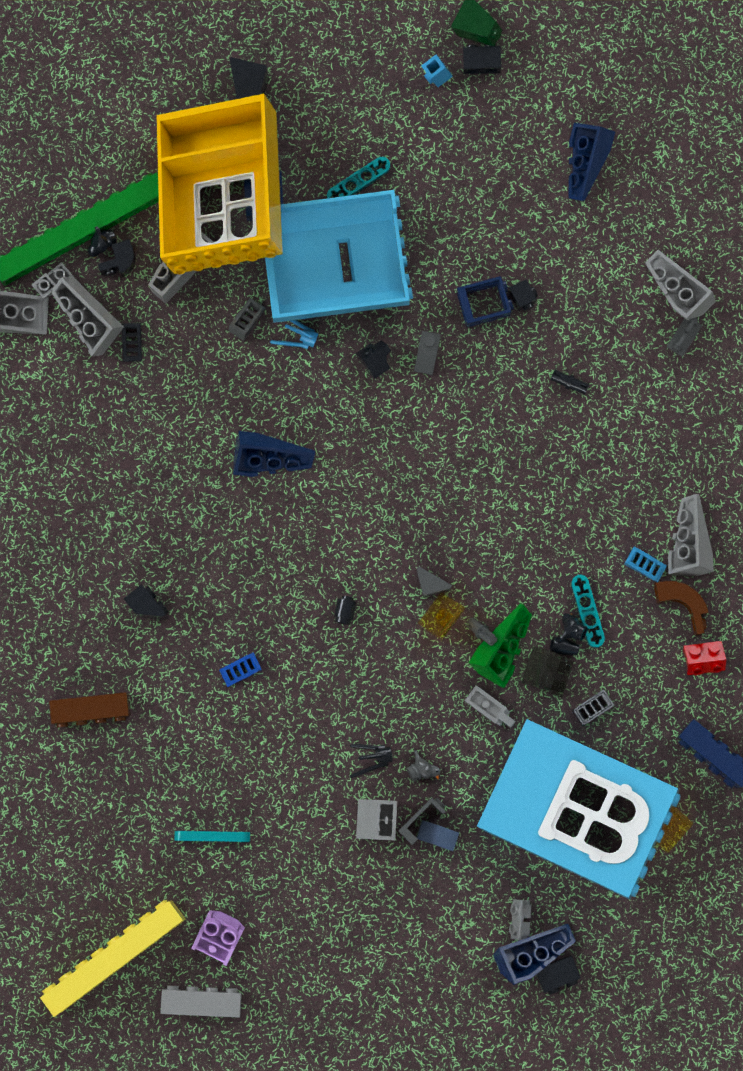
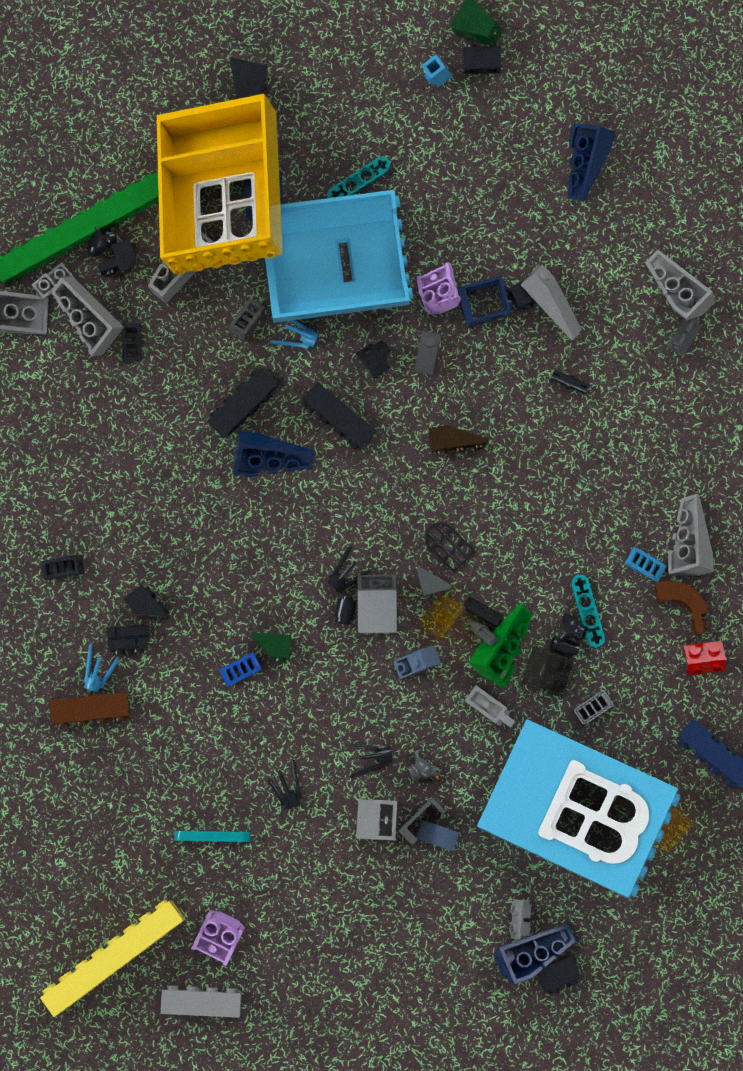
none -> black slope [41,555,84,580]
none -> dark azure plant [83,644,119,692]
none -> black brick [107,625,148,655]
none -> black wedge [207,368,285,438]
none -> dark green slope [252,632,292,663]
none -> black plant [268,759,302,809]
none -> black brick [303,382,376,451]
none -> black plant [327,546,371,593]
none -> slope [358,575,397,635]
none -> sand blue slope [393,646,441,679]
none -> lavender slope [417,262,461,314]
none -> black window [425,523,476,572]
none -> dark brown slope [428,425,489,456]
none -> black slope [463,596,503,627]
none -> light grey wedge [521,264,582,340]

